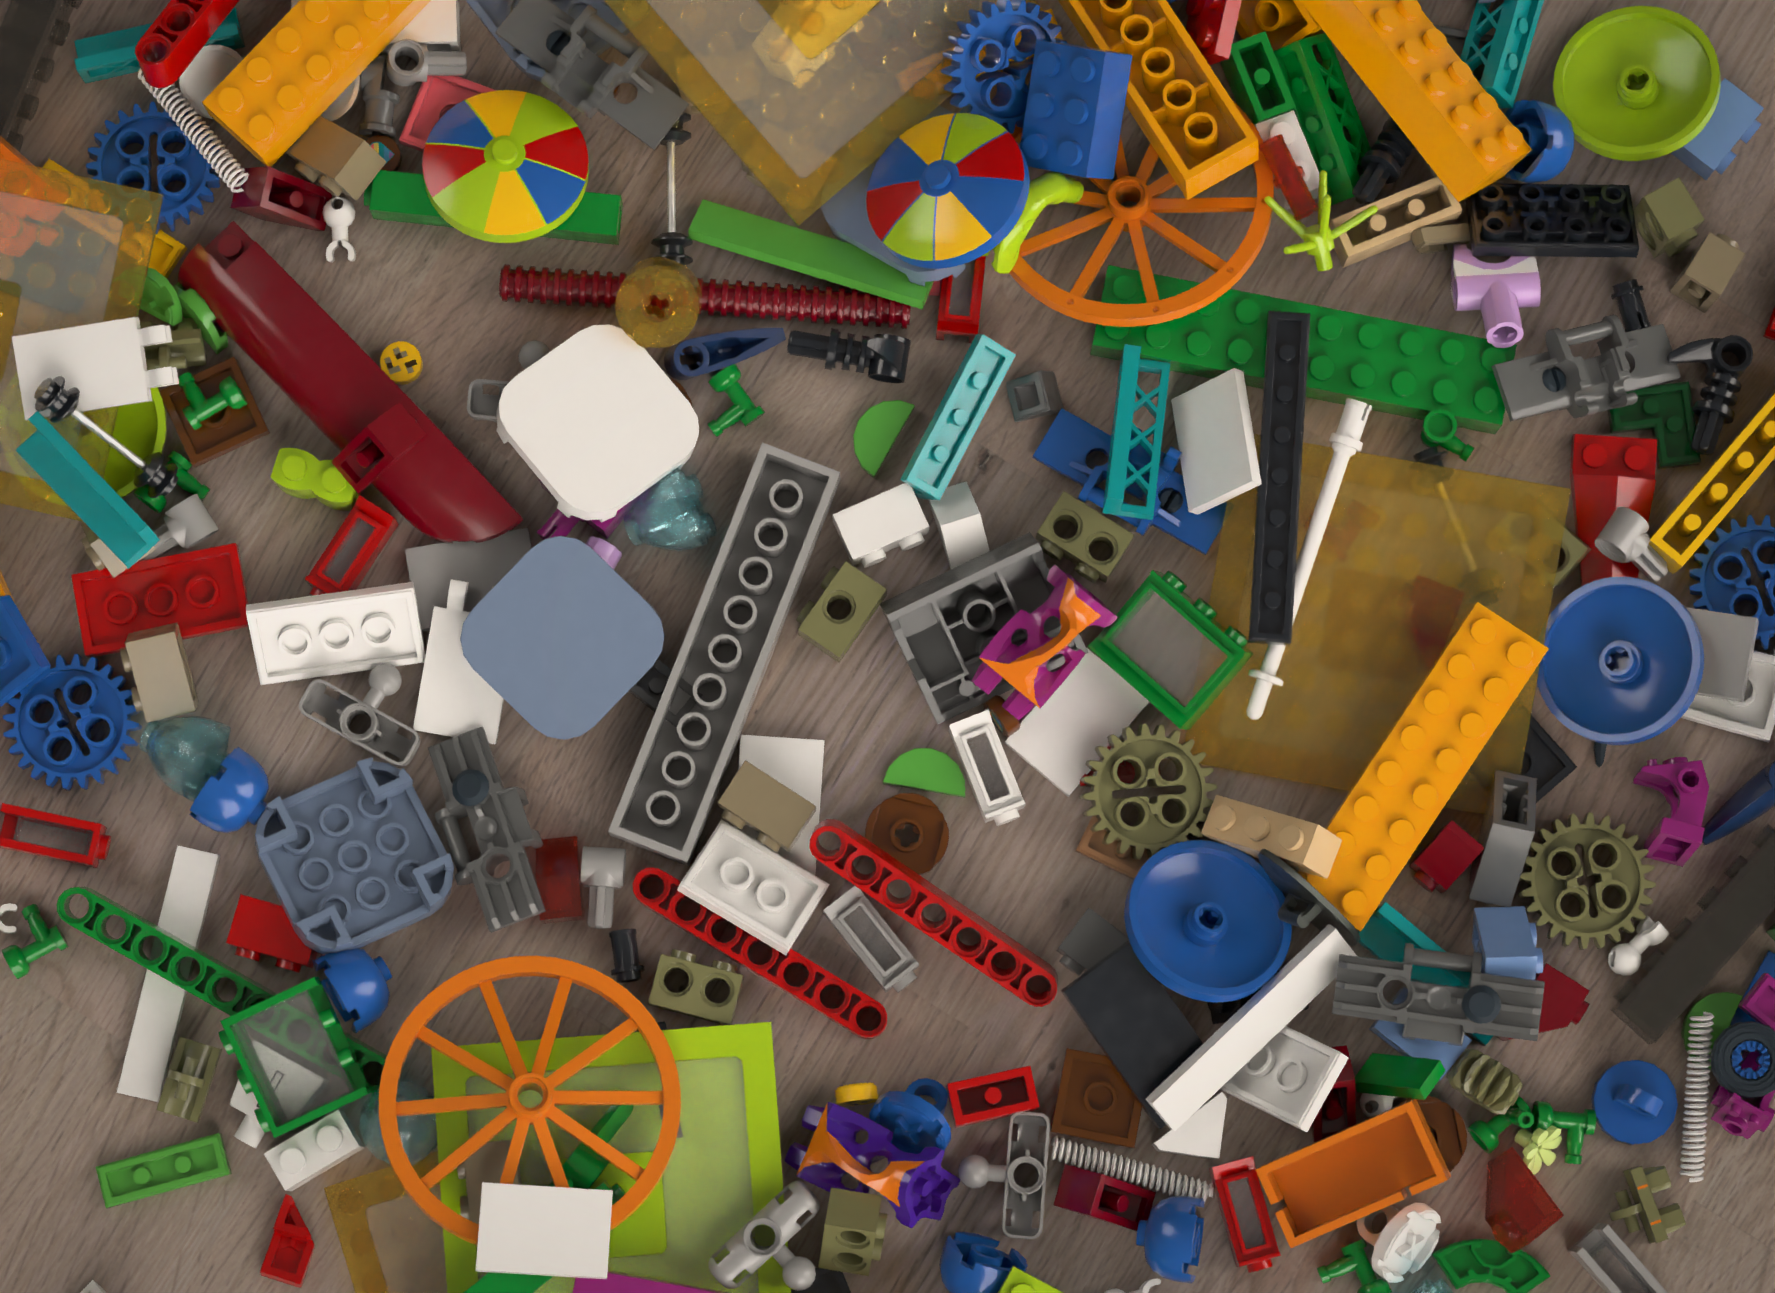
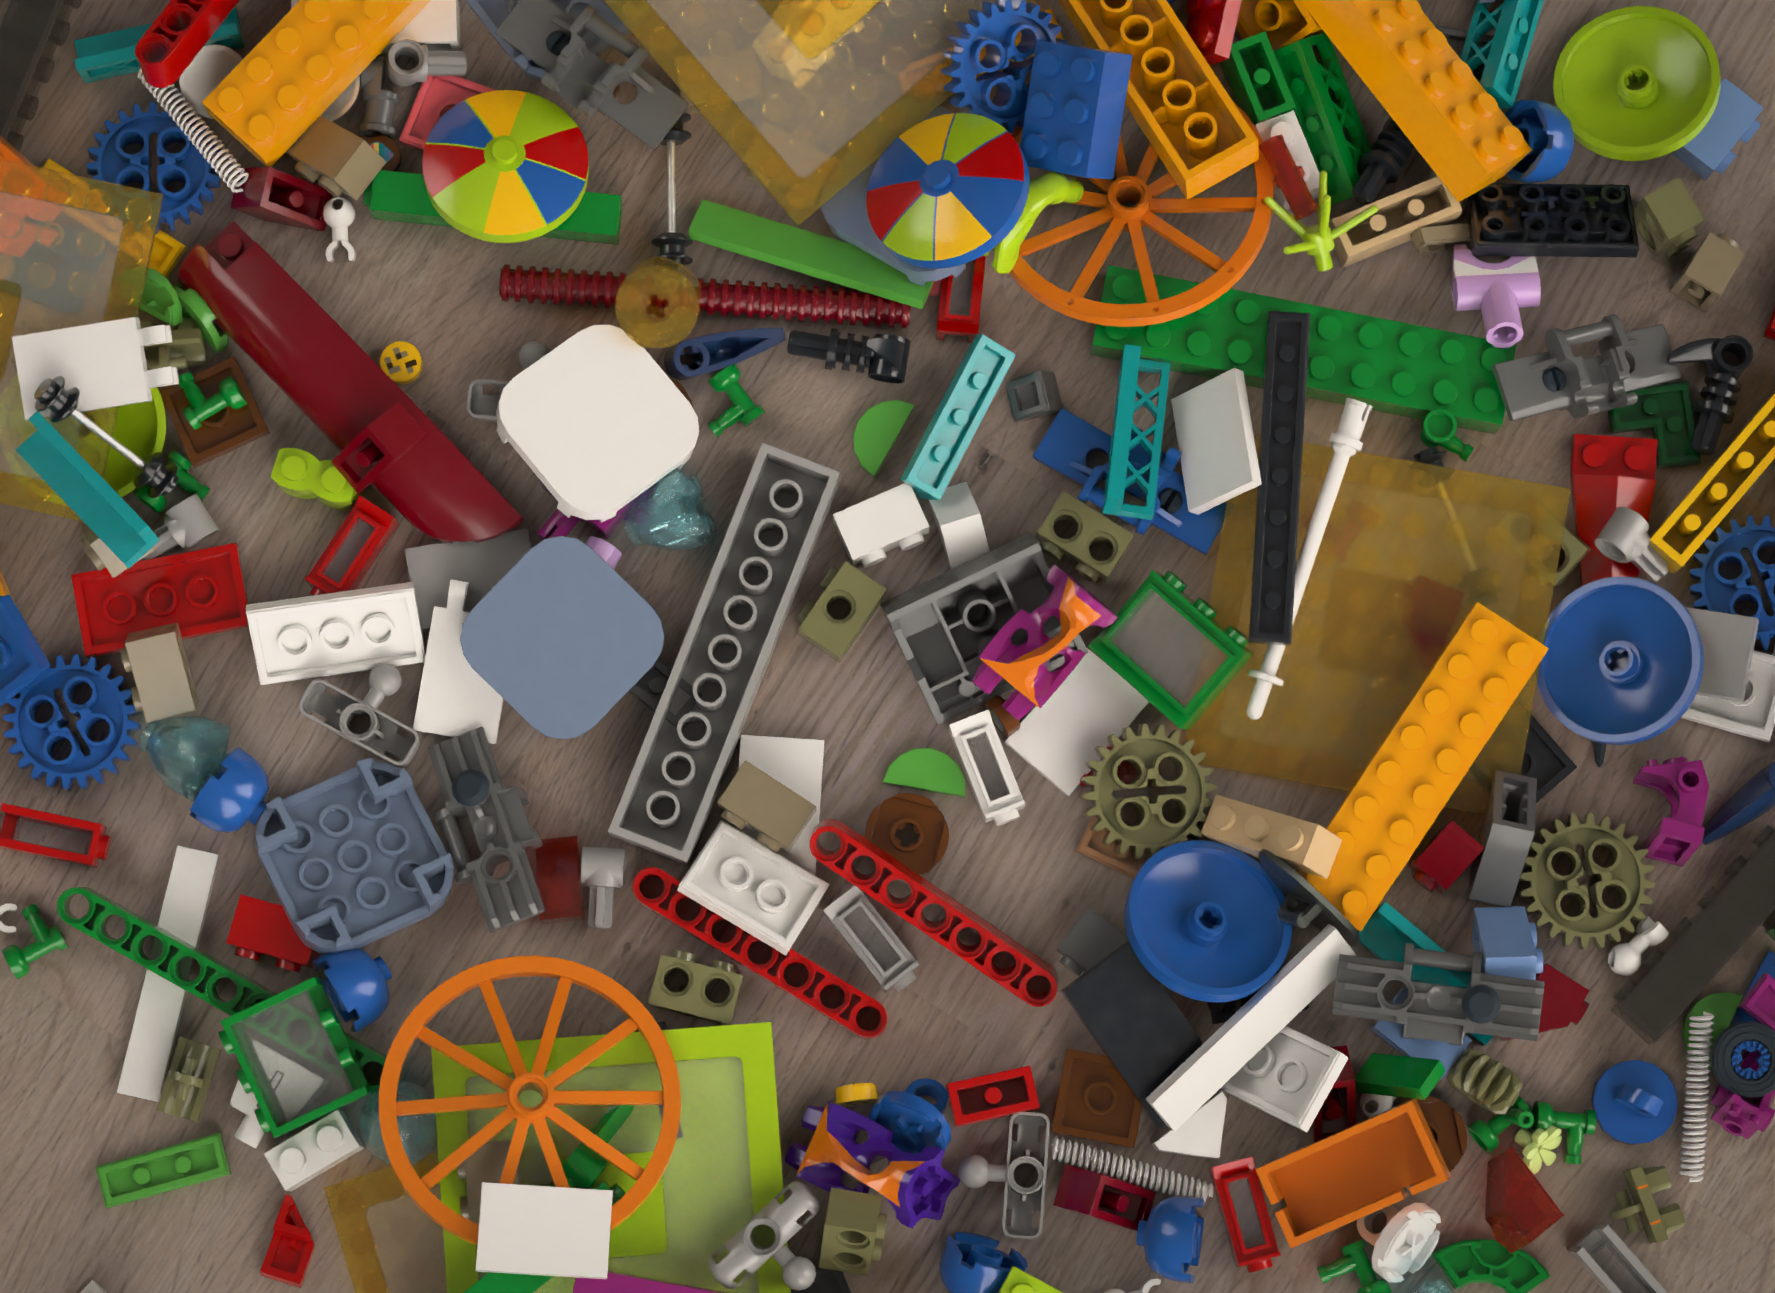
black pin [609,928,645,983] -> none
black pin [1611,279,1651,333] -> none

